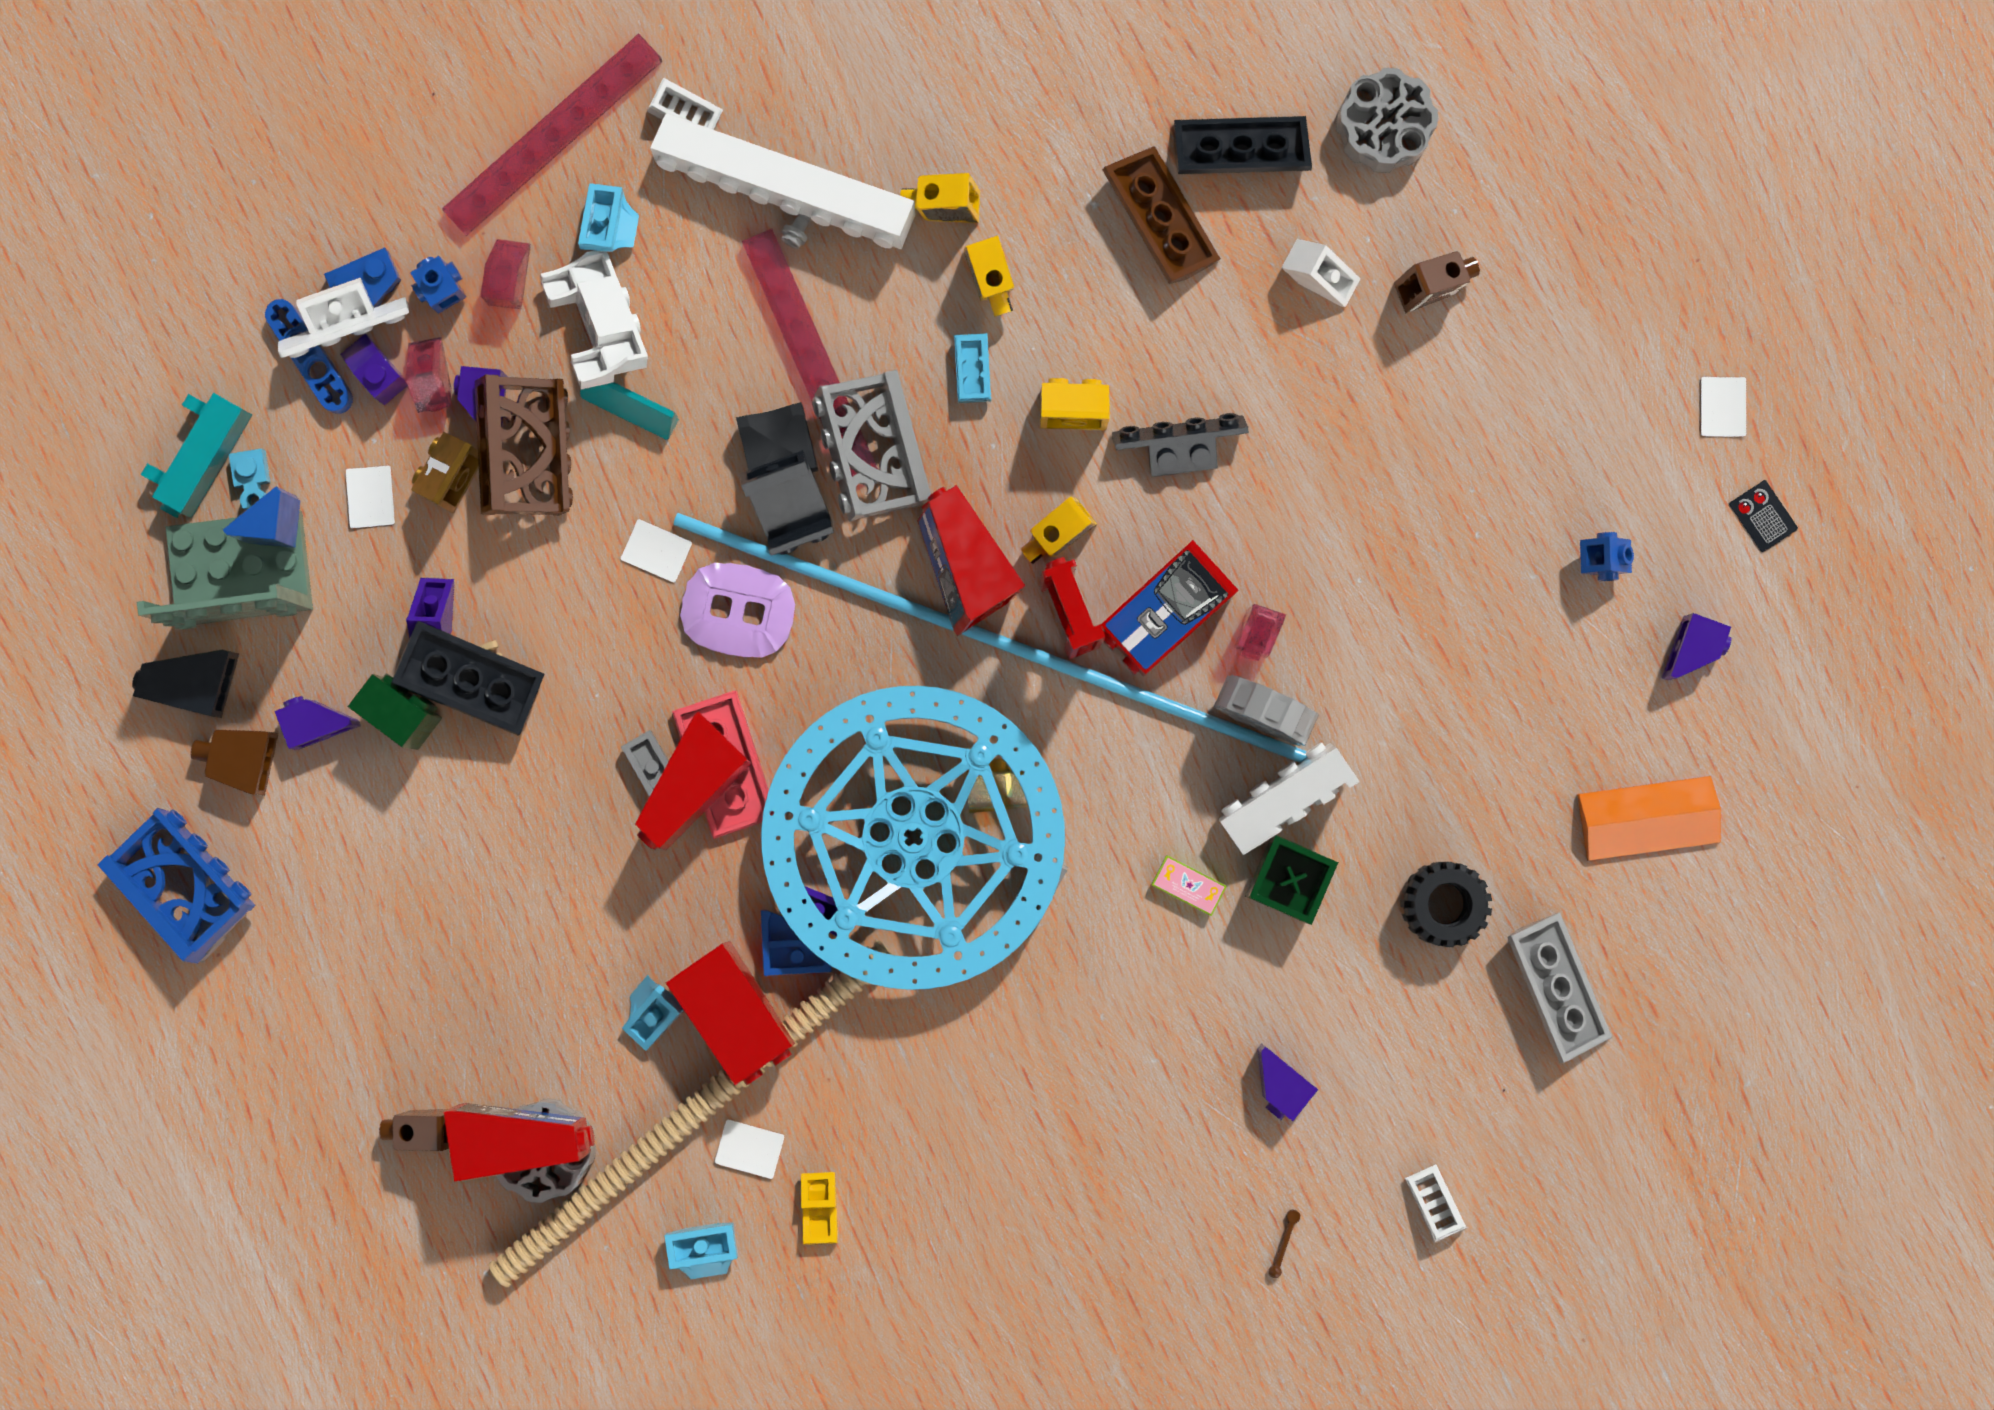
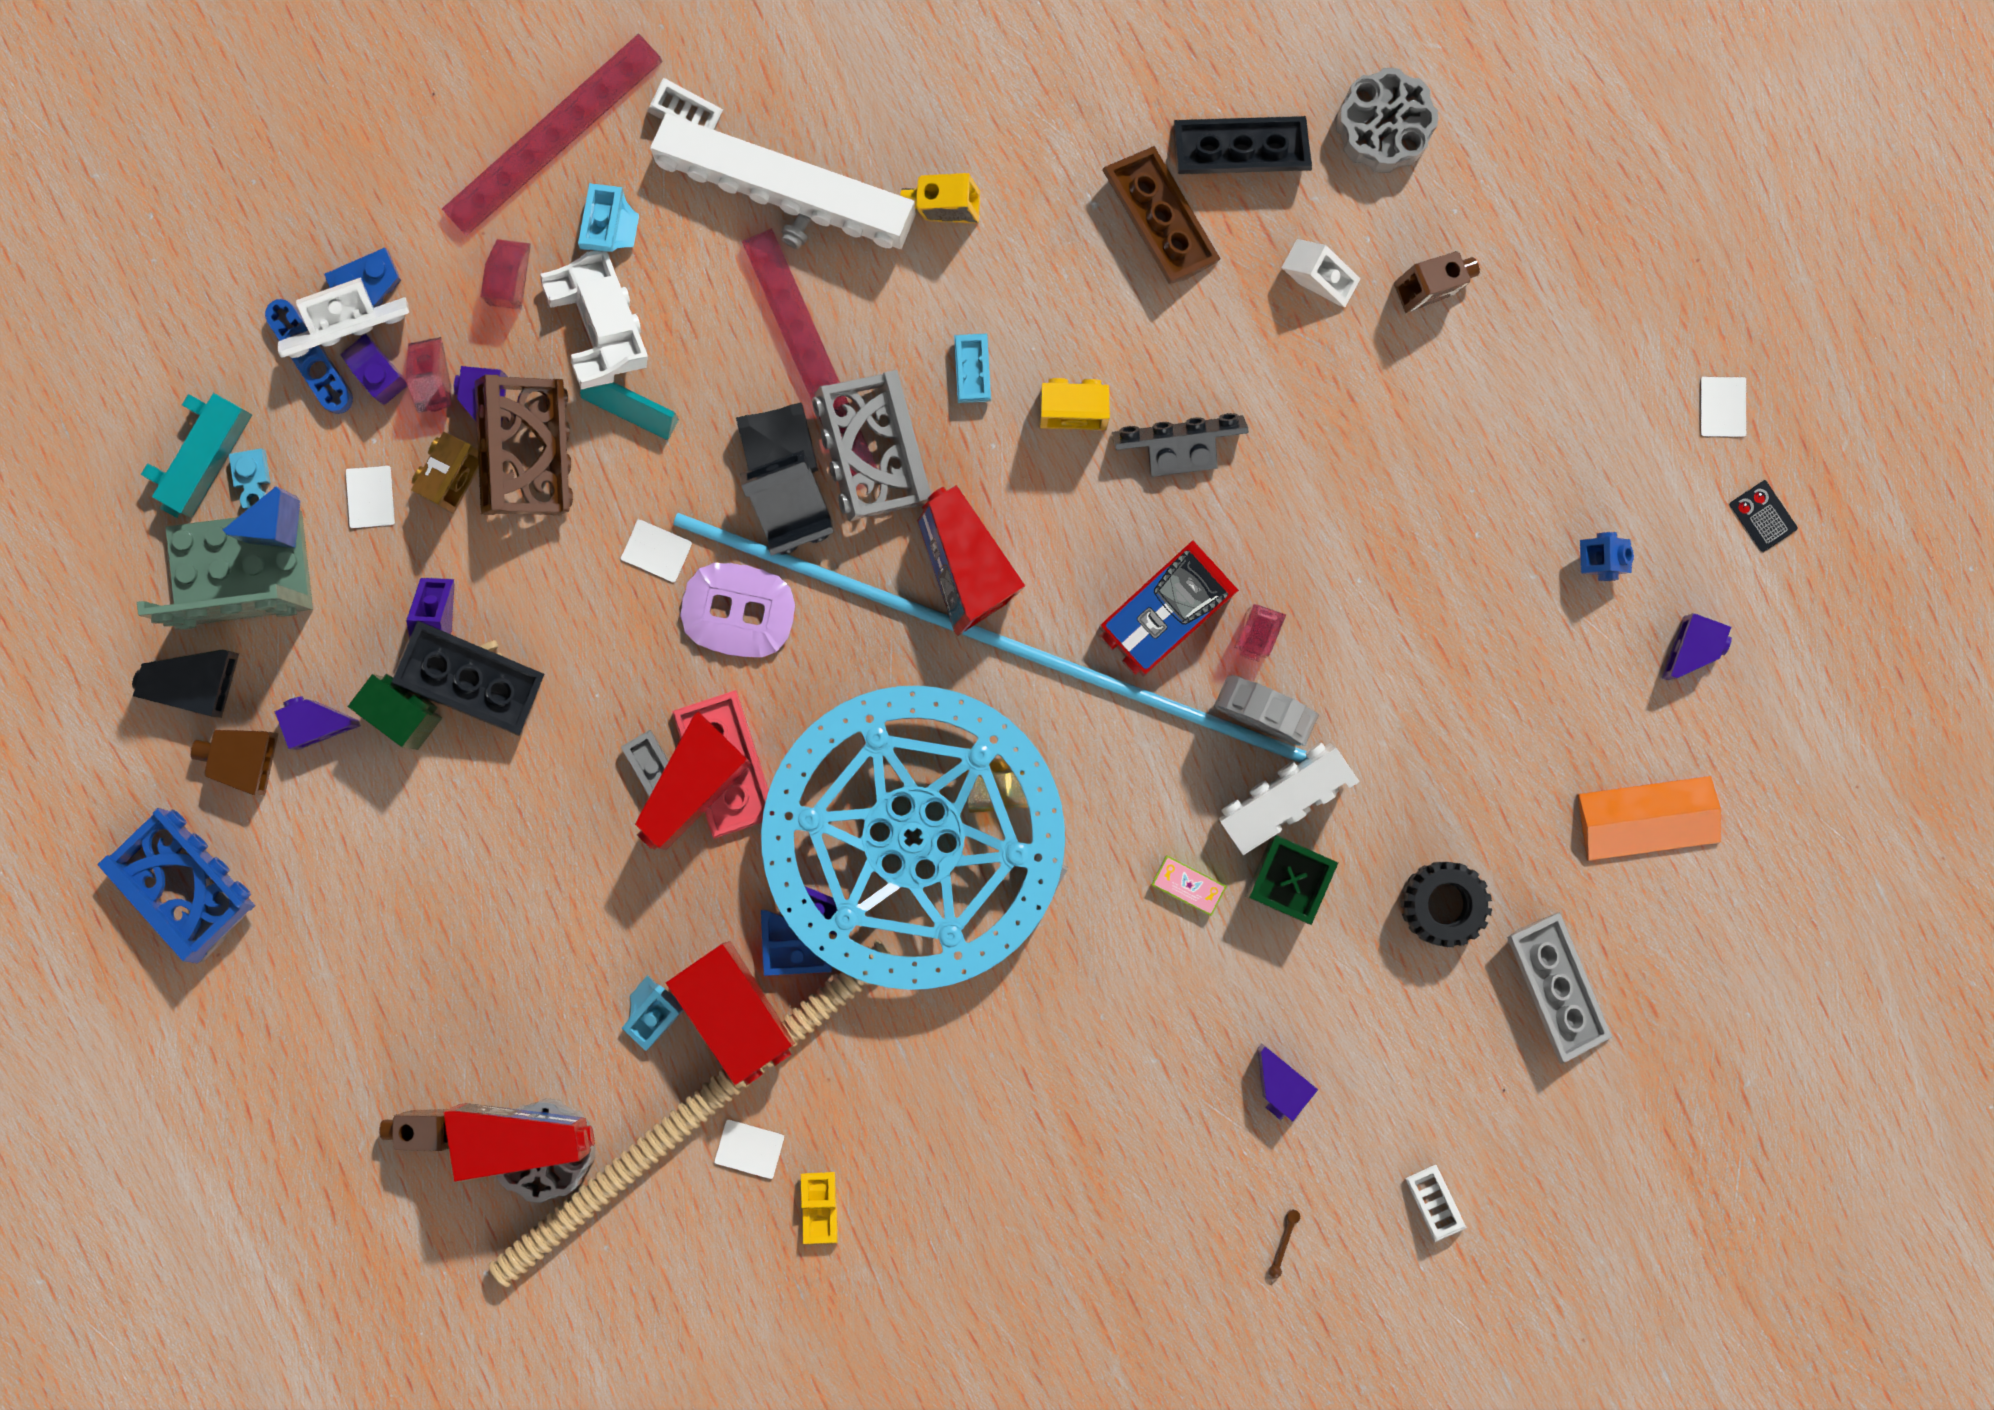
blue brick [410,256,467,314] -> none
medium azure slope [664,1223,738,1279] -> none
yellow torso [963,235,1015,317] -> none
yellow torso [1021,496,1097,564] -> none
red fence [1039,557,1106,660] -> none

